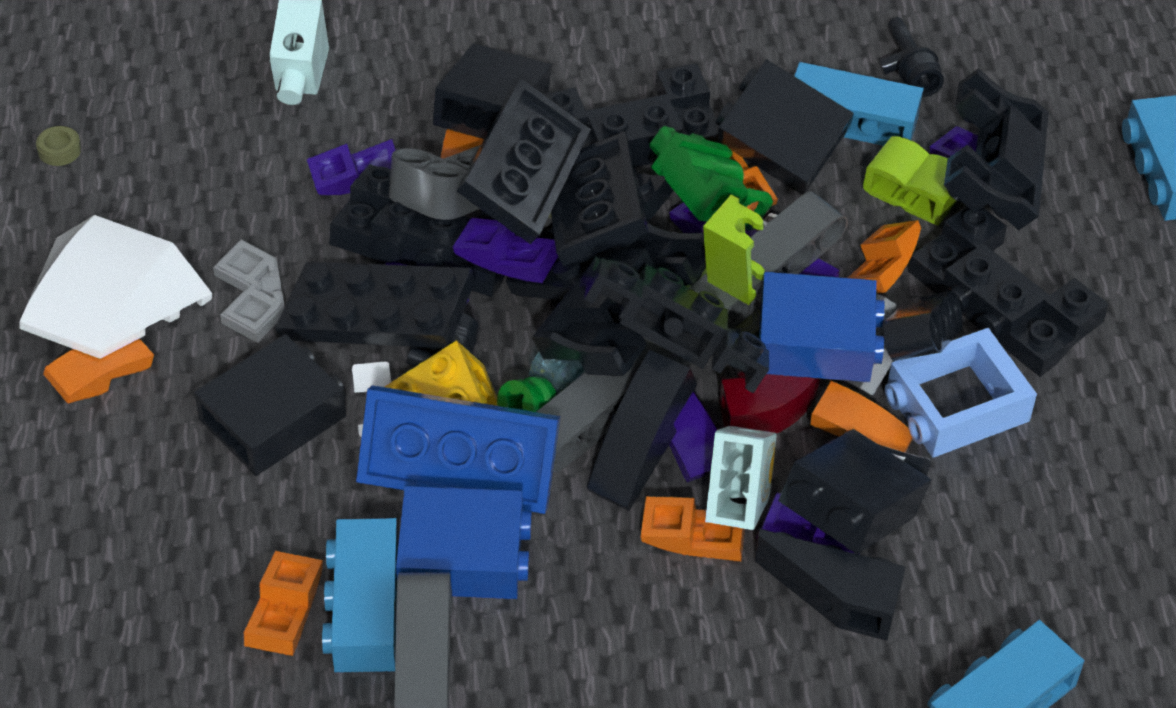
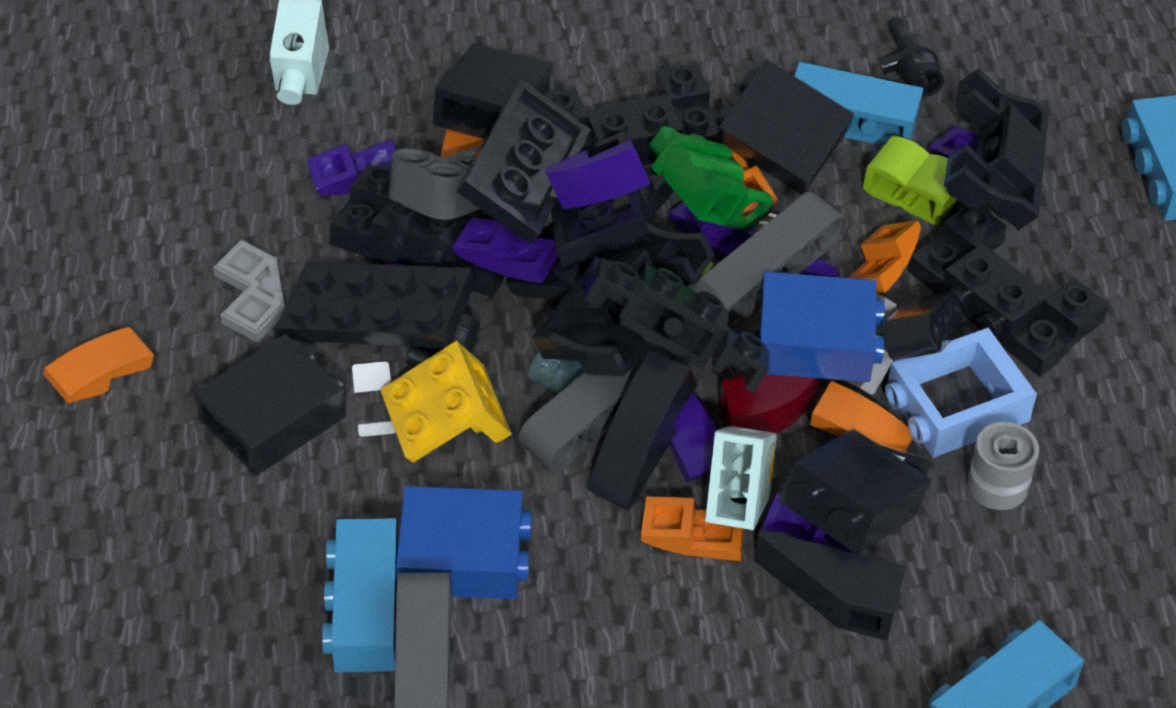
white wedge [20,215,212,359] -> none
olive tile [36,126,81,166] -> none
orange slope [244,551,323,656] -> none
blue plate [356,385,561,514] -> none
green wheel [497,376,556,412] -> none
lime hinge [703,195,765,305] -> none
none -> dark purple slope [545,139,651,209]
none -> light grey wheel [967,421,1039,510]

